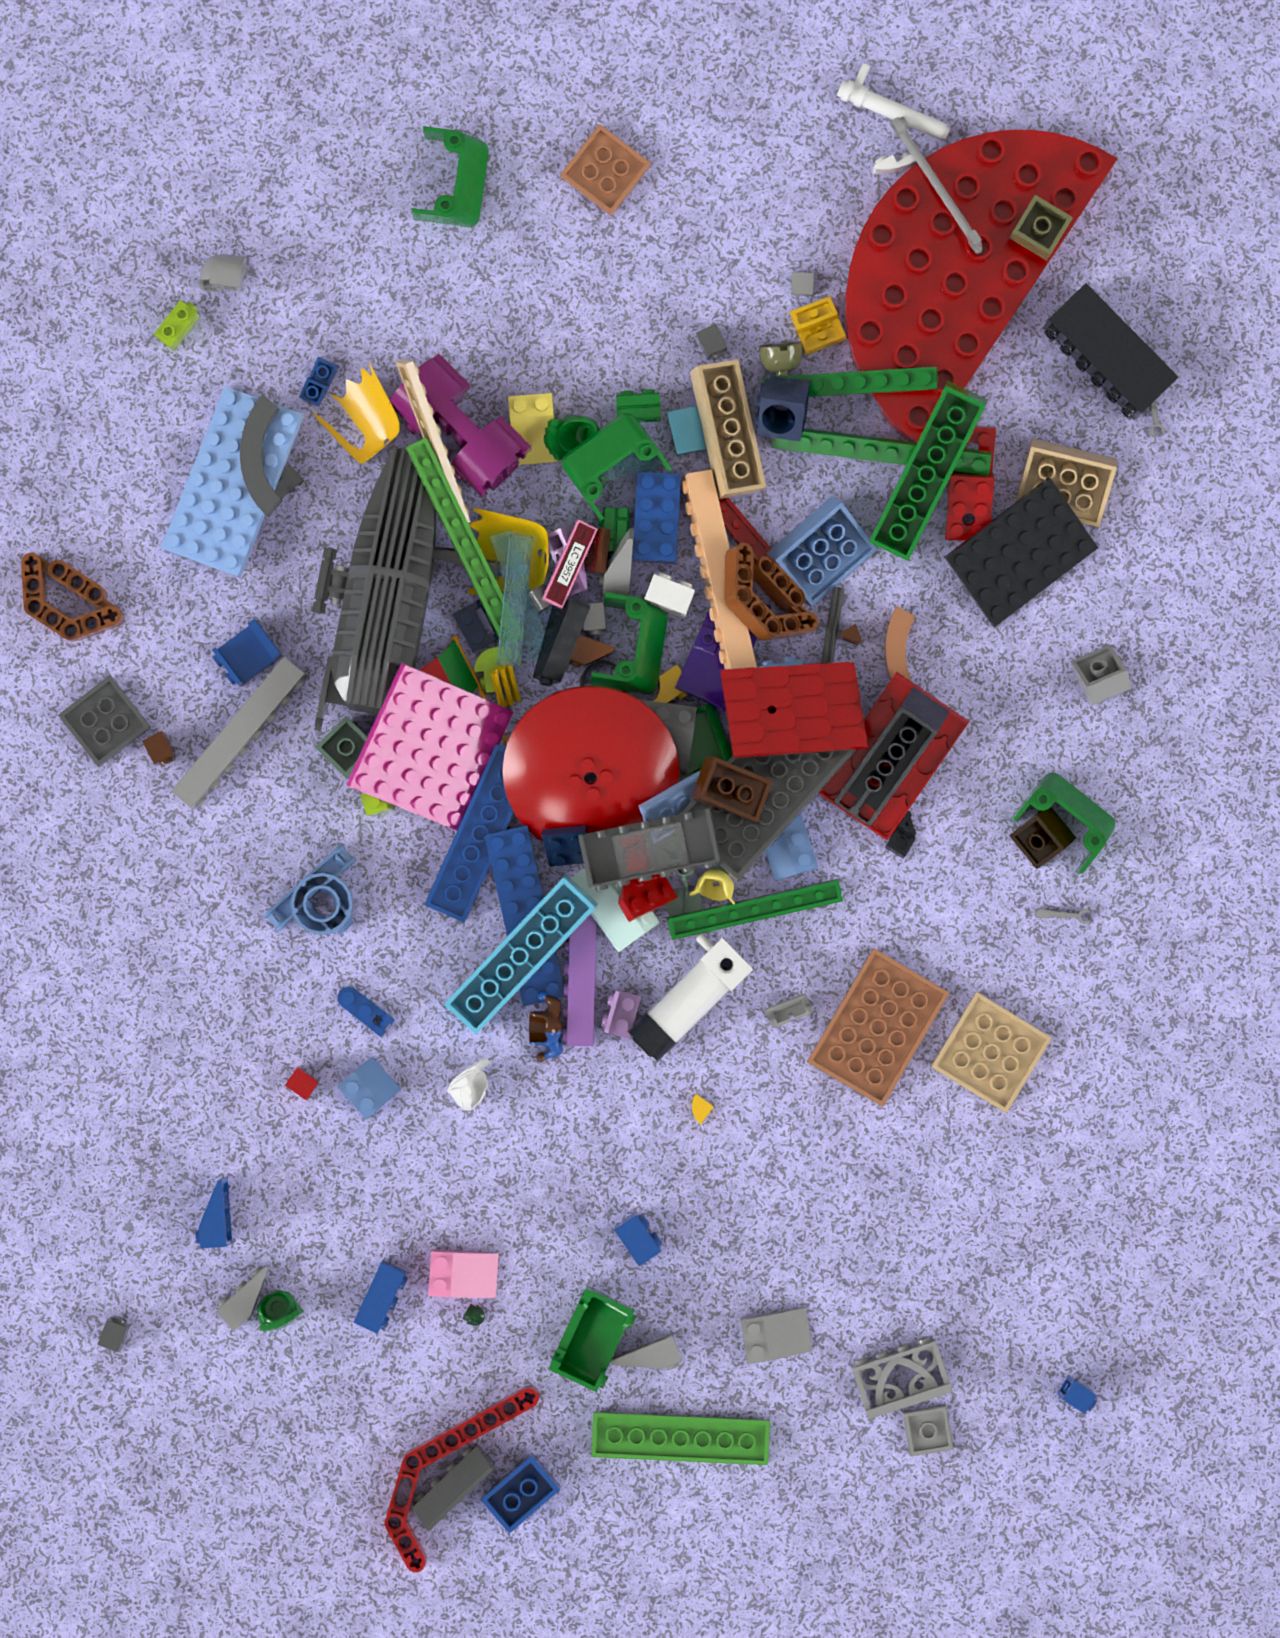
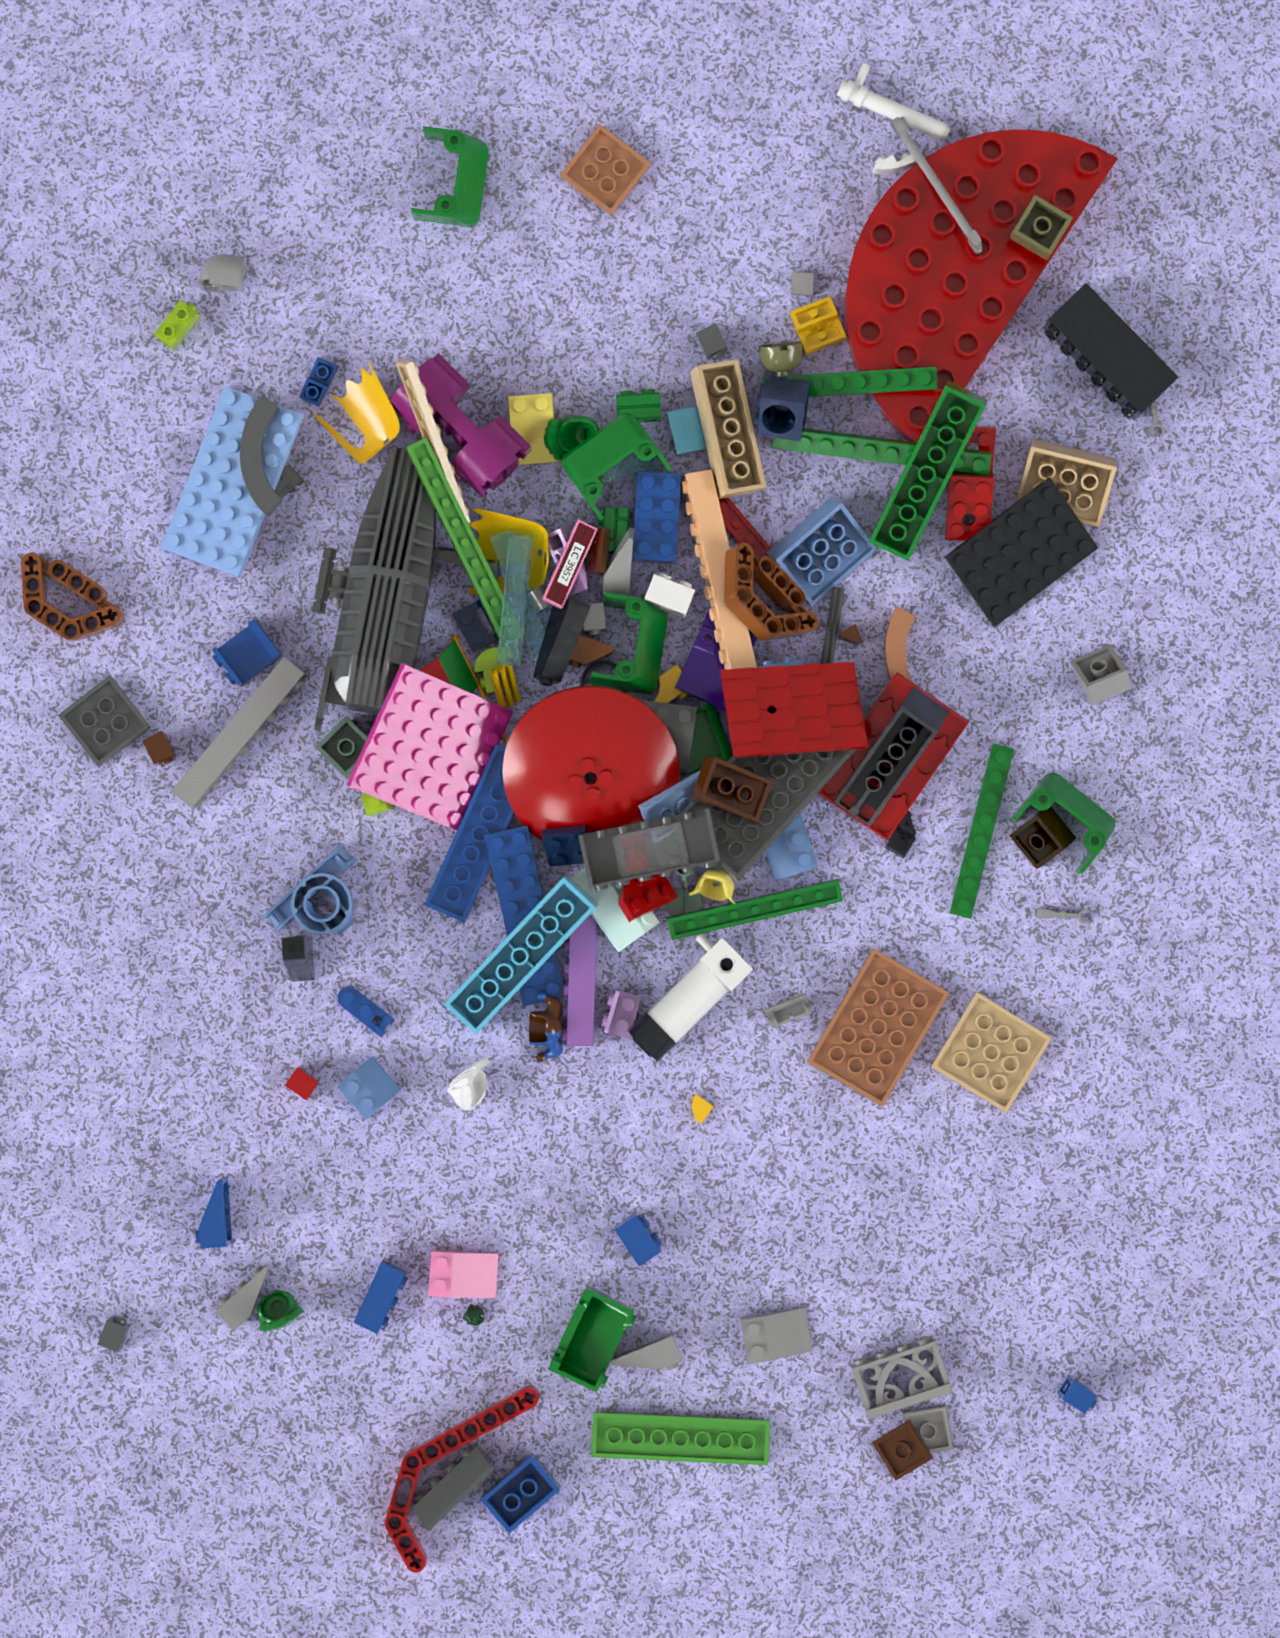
none -> black slope [281,936,315,982]
none -> reddish brown tile [872,1419,934,1481]
none -> green plate [949,744,1014,919]

